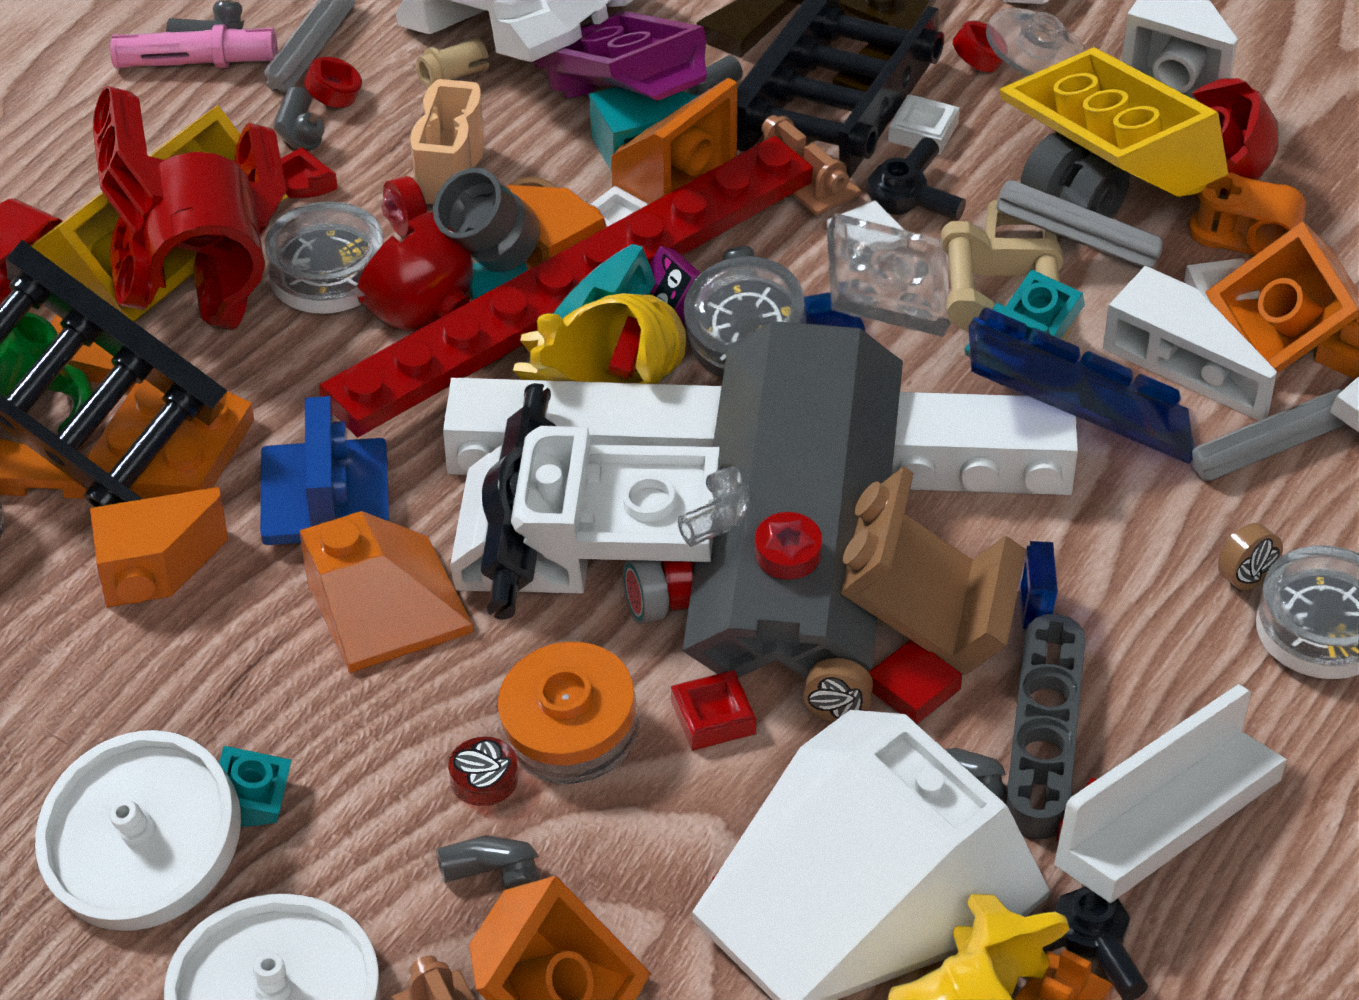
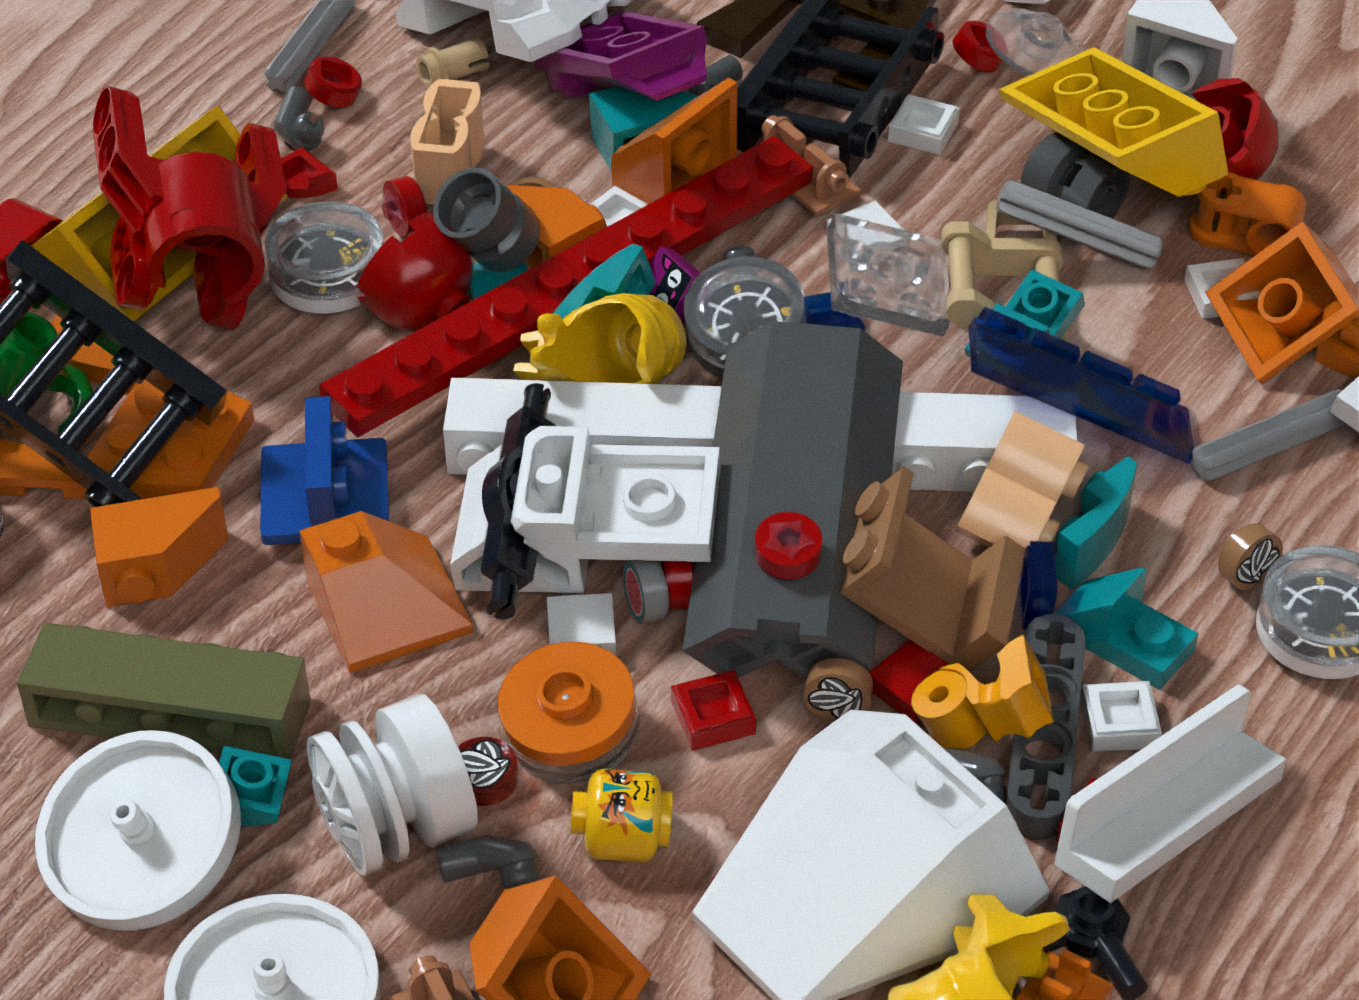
bright pink pin [110,25,278,68] -> none
dark grey arm [166,0,245,32] -> none
red tile [608,316,641,380] -> none
clear arm [677,466,751,547] -> none
black piece [867,138,966,220] -> none
white slope [1103,266,1277,421] -> none
none -> olive brick [17,622,311,759]
none -> white wheel [306,694,478,876]
none -> white tile [547,593,616,655]
none -> yellow head [570,769,673,863]
none -> light orange leg [911,634,1054,750]
none -> light nougat brick [955,411,1089,565]
none -> teal slope [1053,456,1137,590]
none -> teal slope [1054,568,1199,690]
none -> white tile [1080,681,1162,752]

